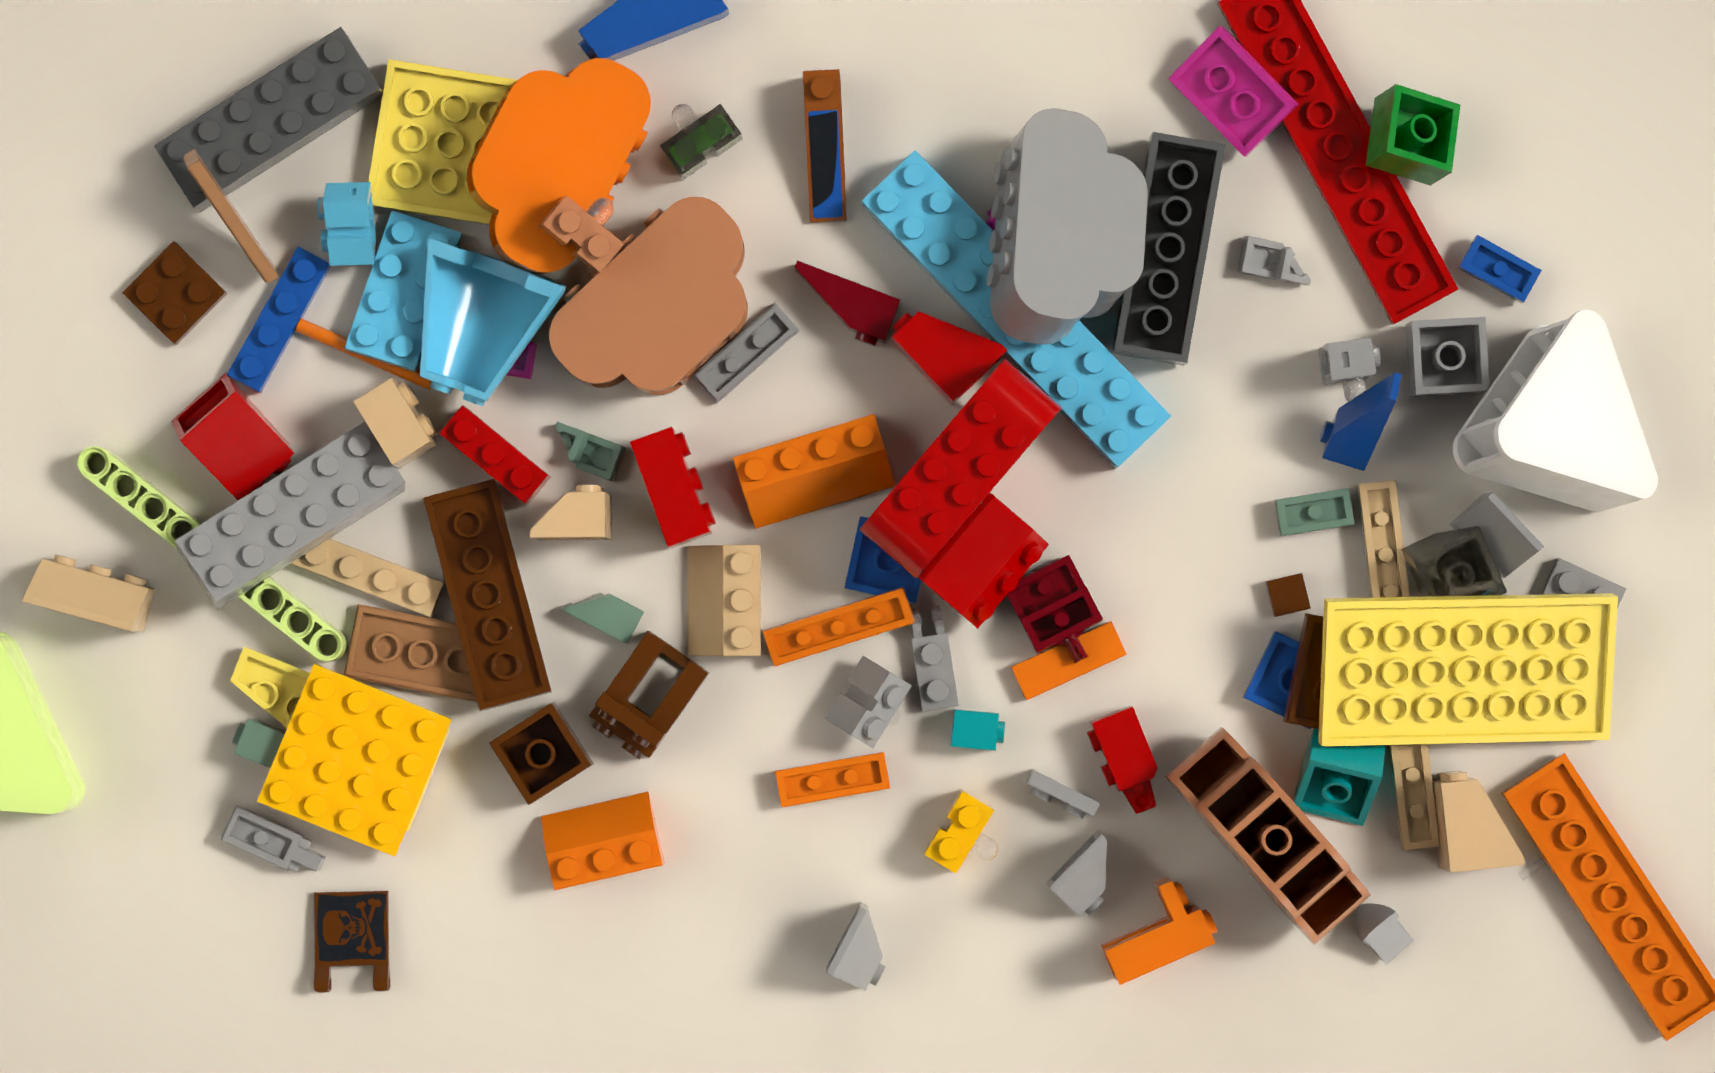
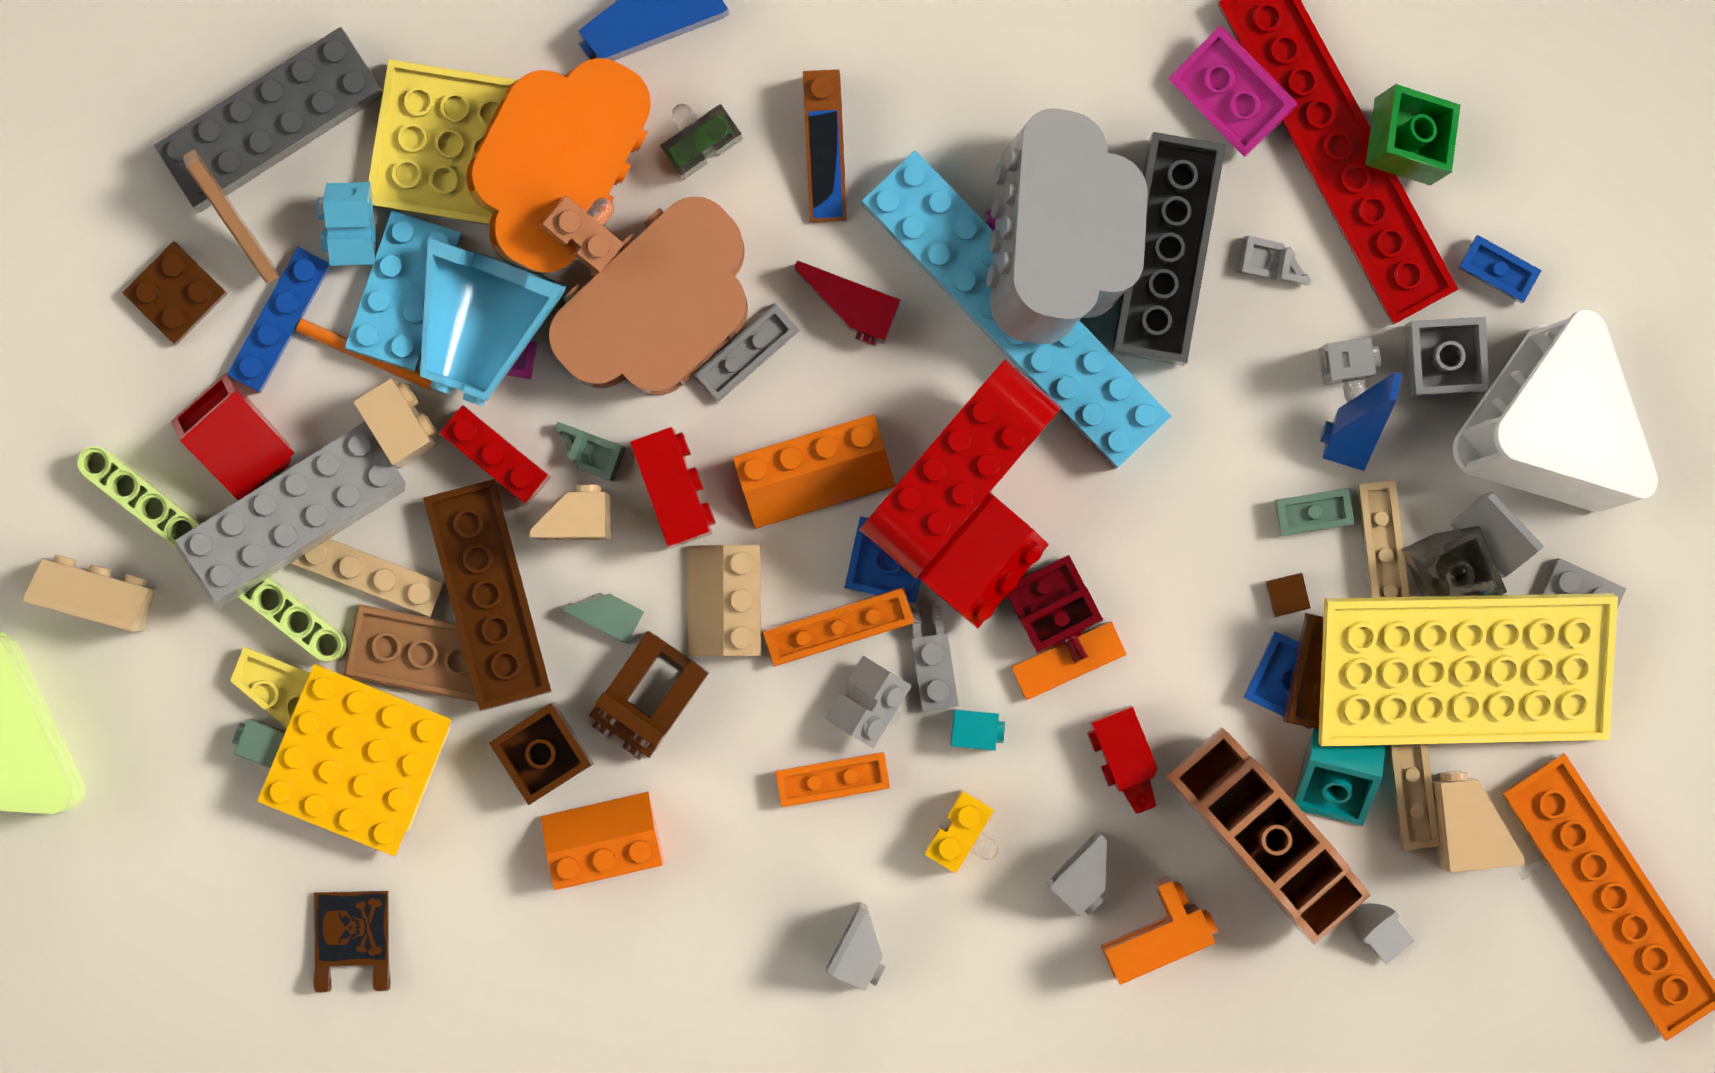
light grey hinge [221,805,326,871] -> none
red slope [891,311,1007,406] -> none
light grey plate [1026,769,1100,819] -> none

